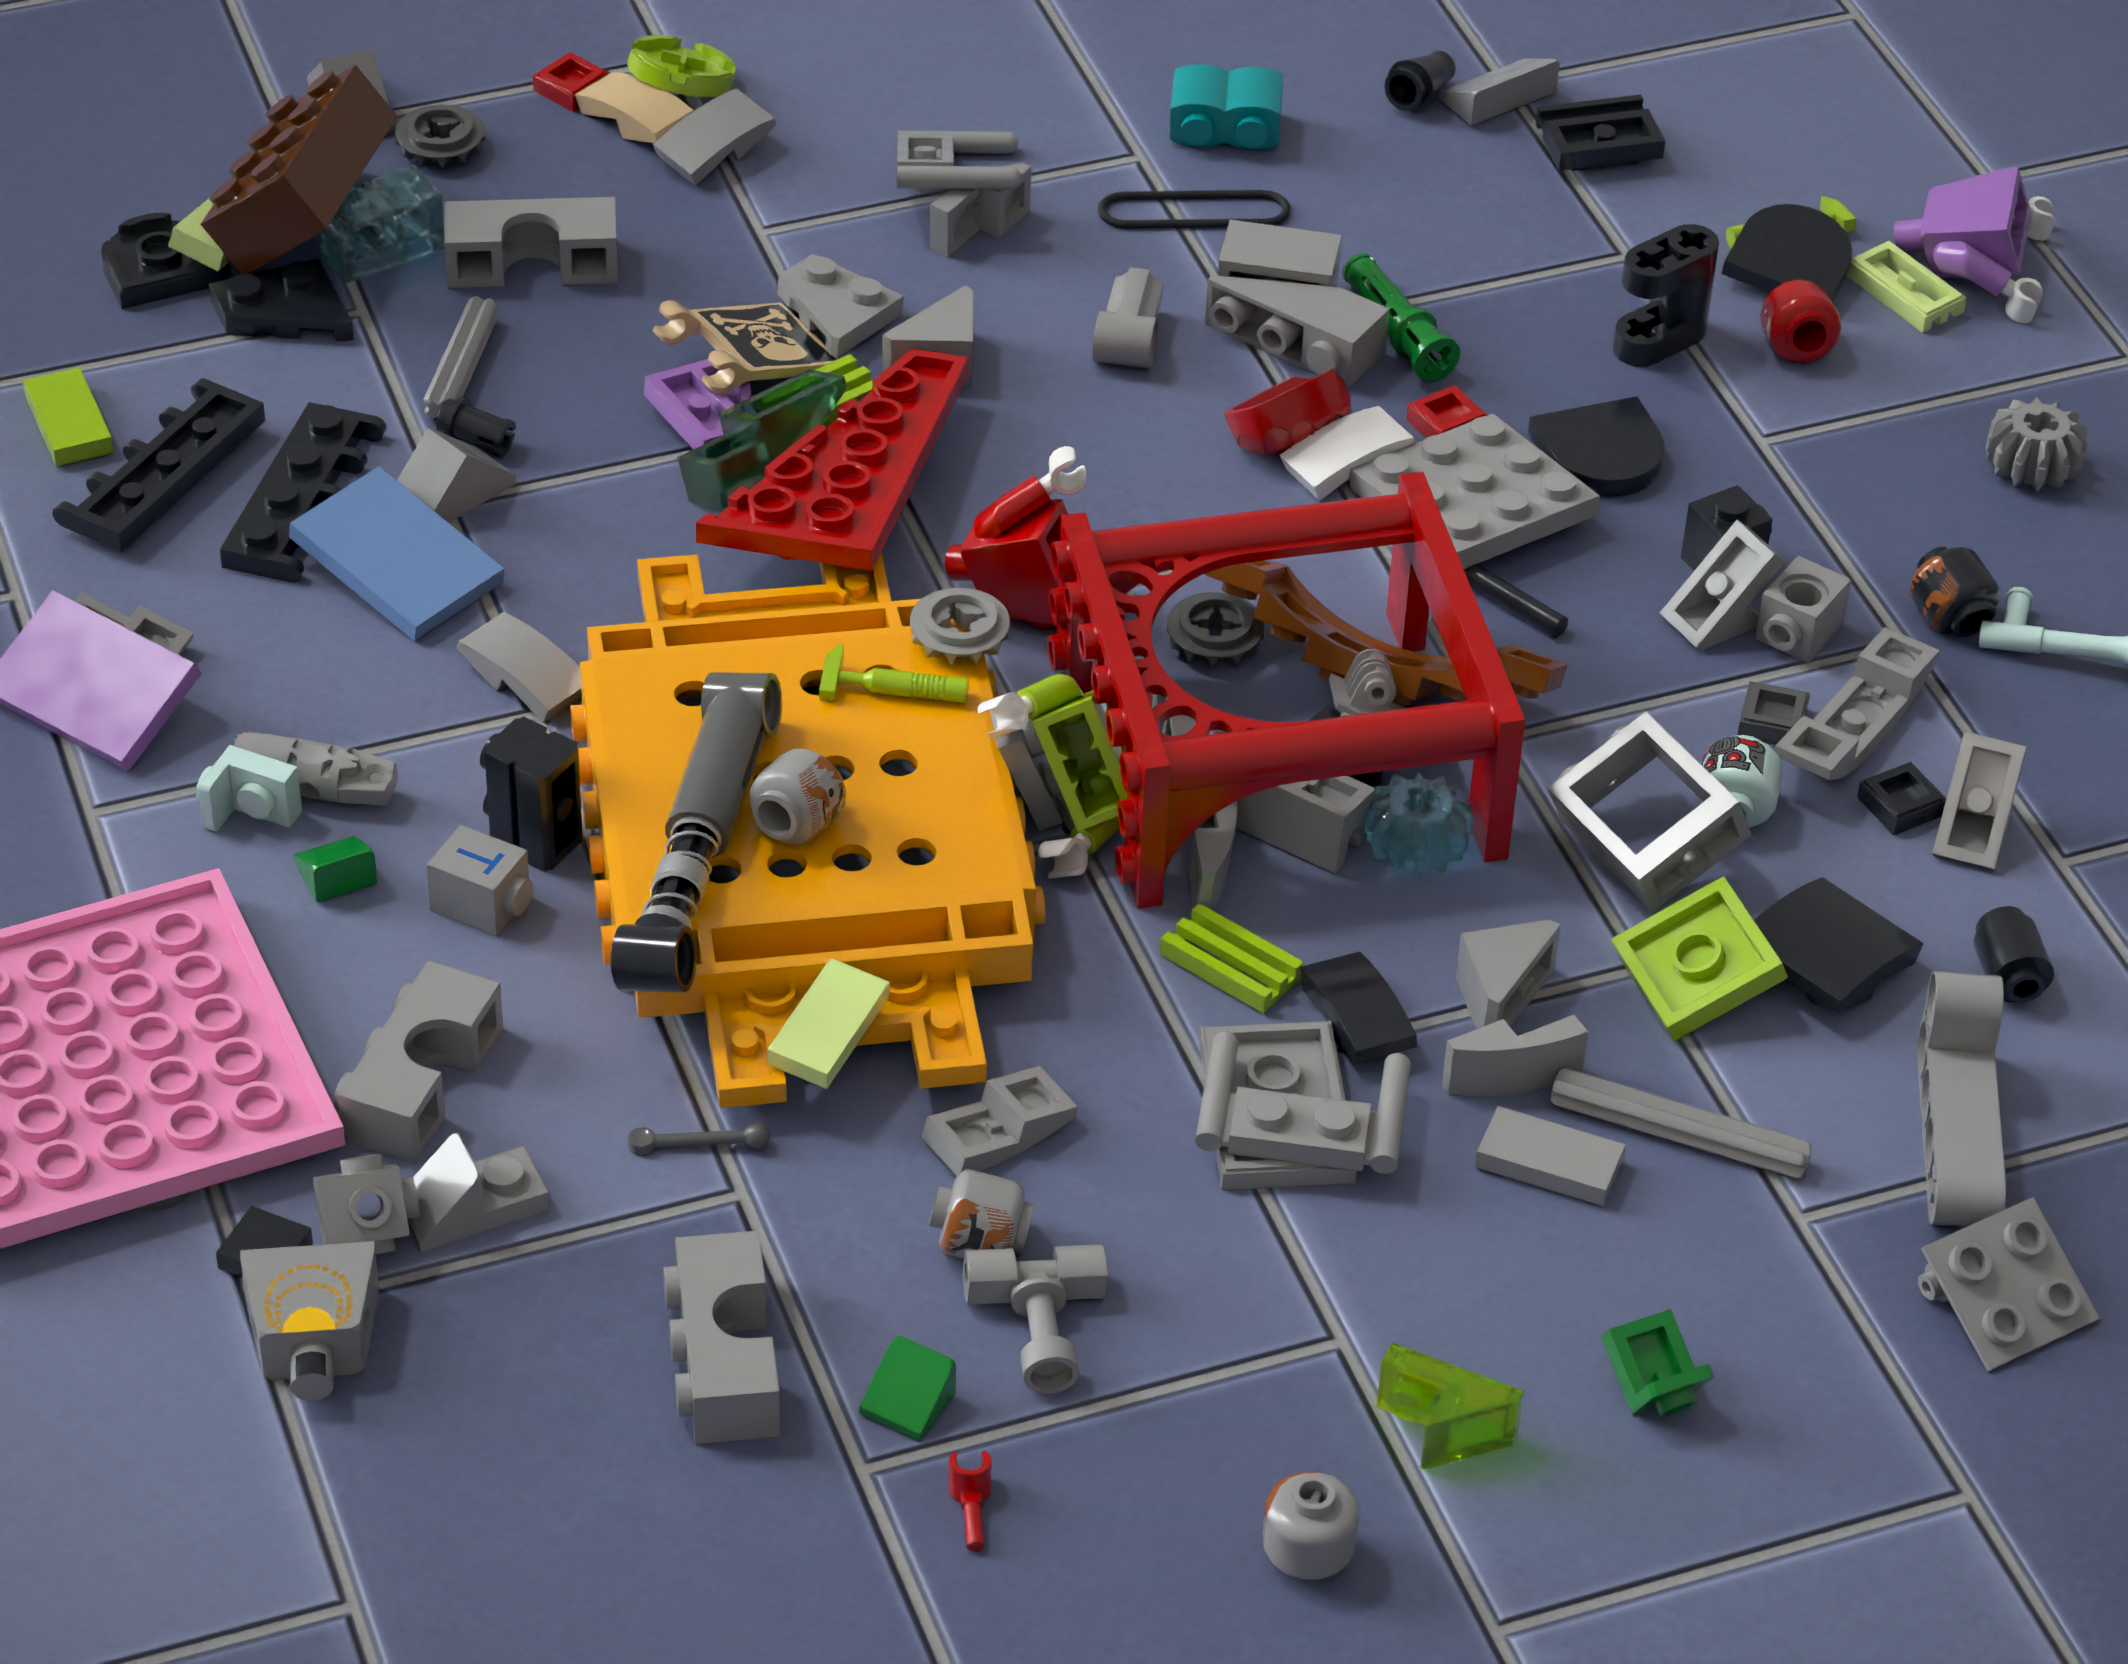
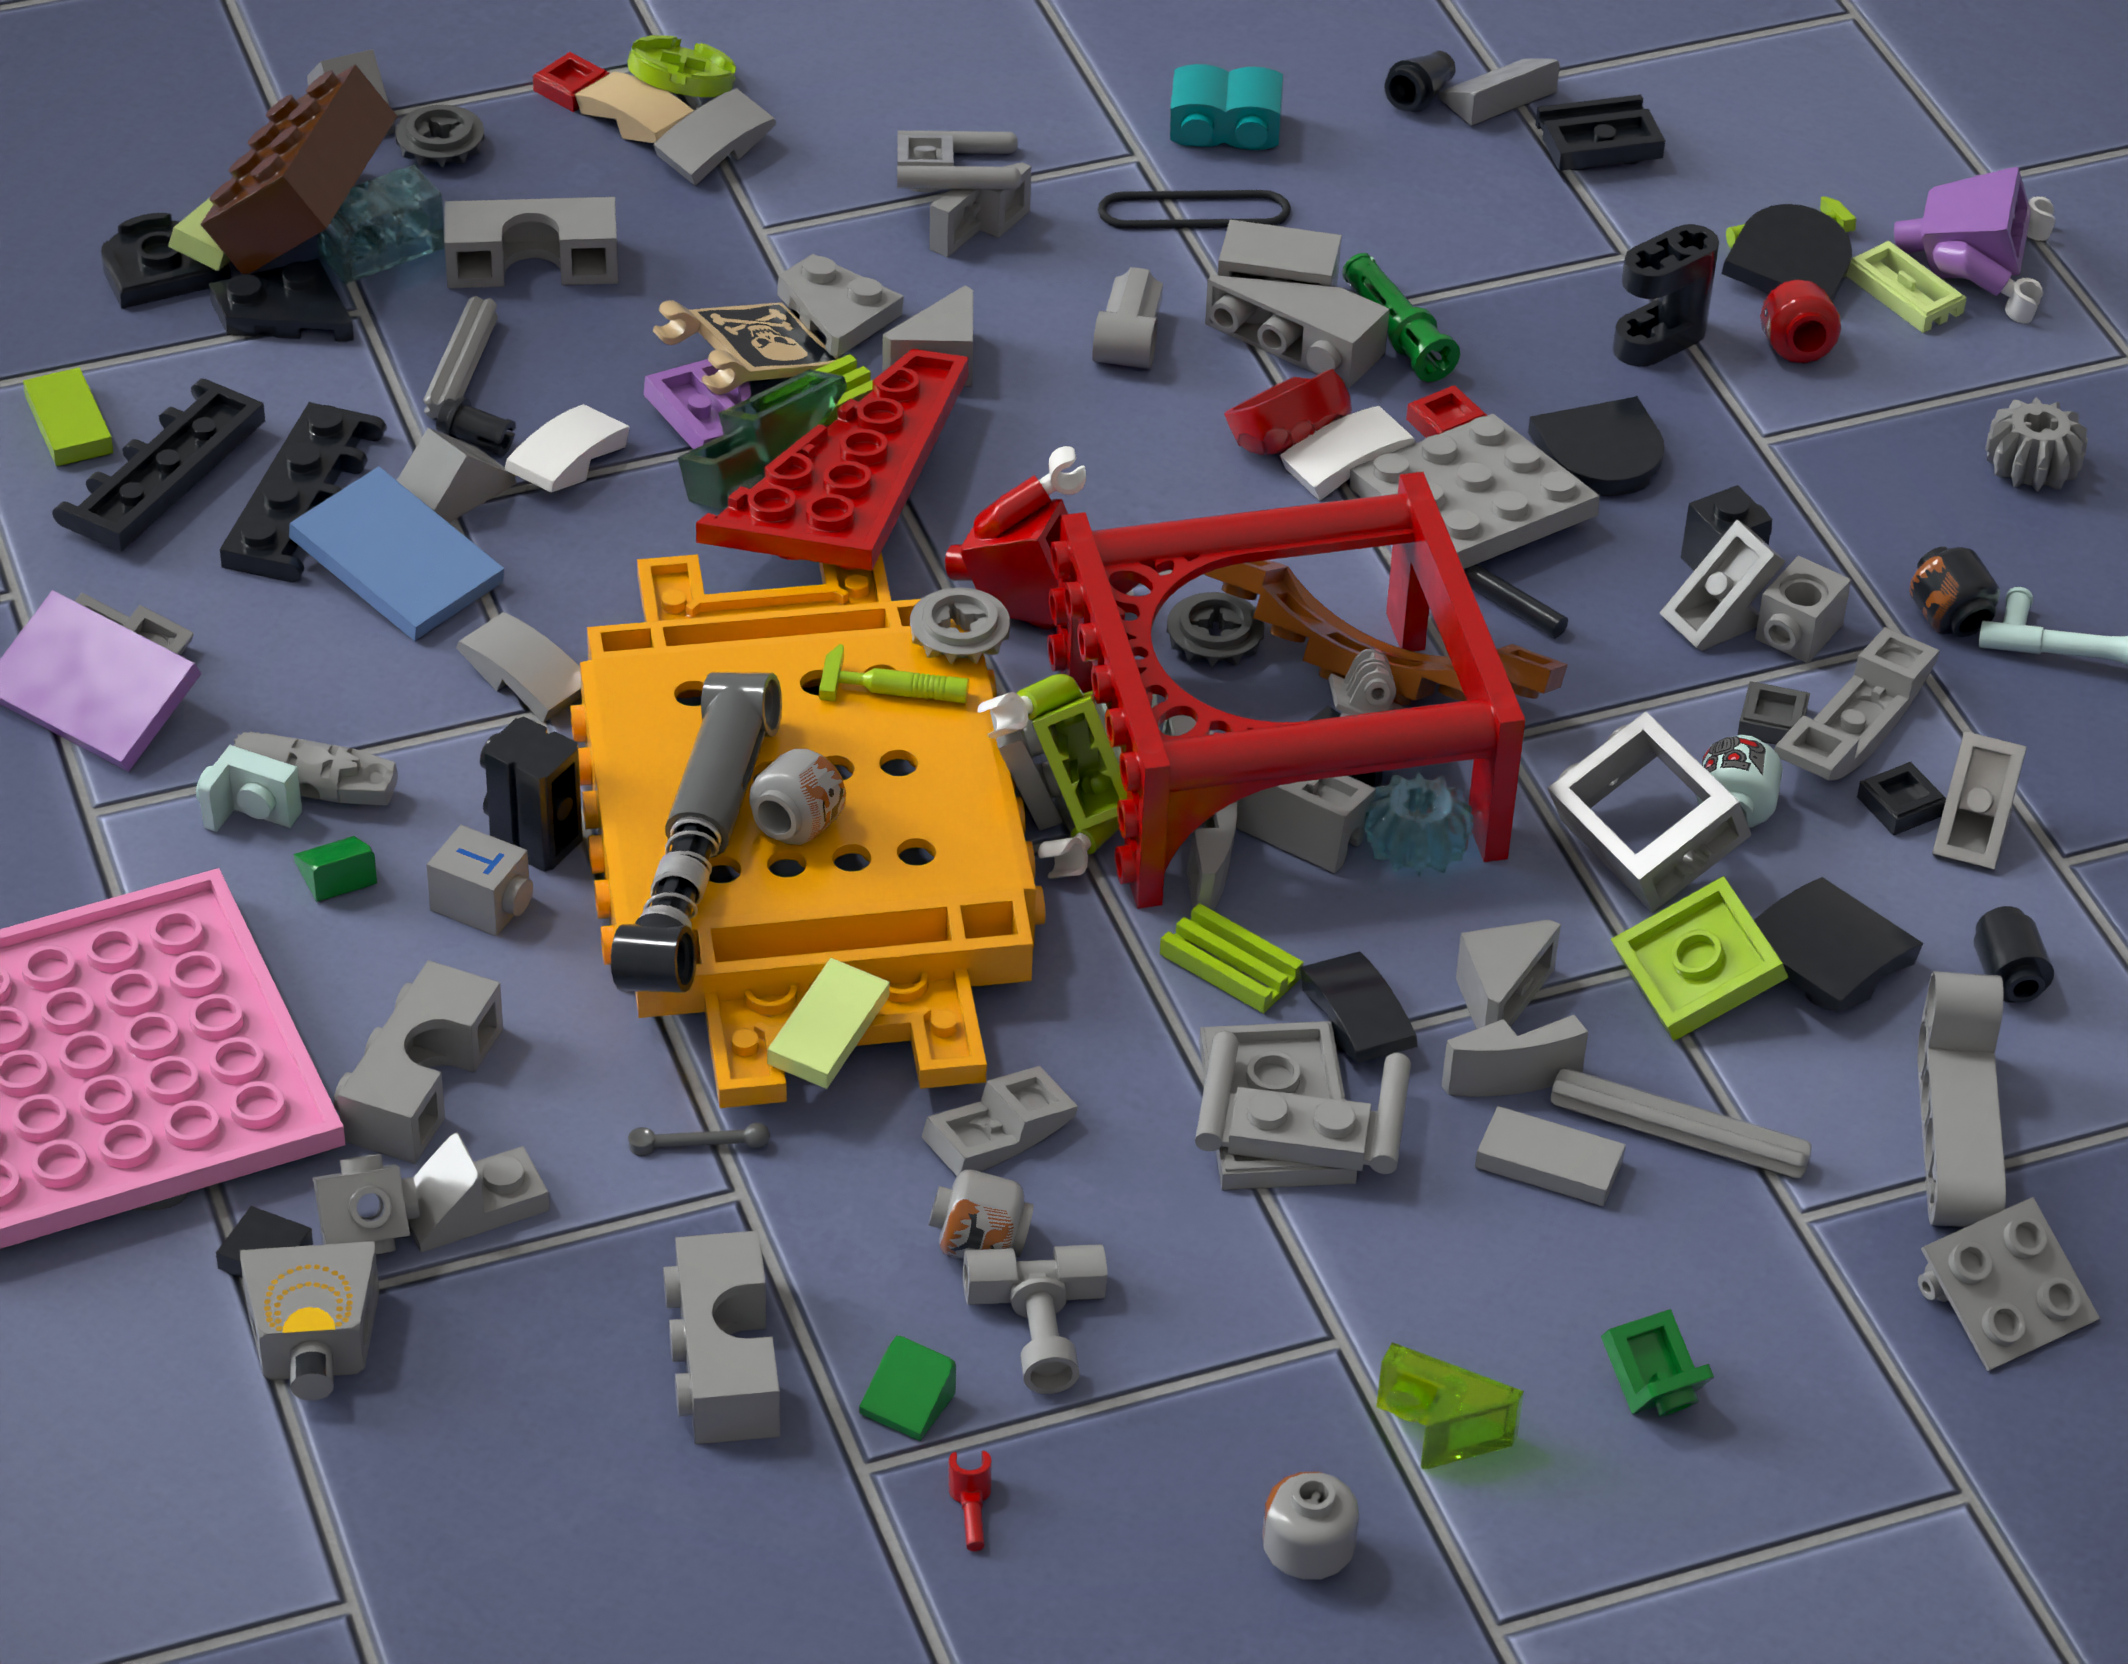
none -> white slope [504,404,630,492]

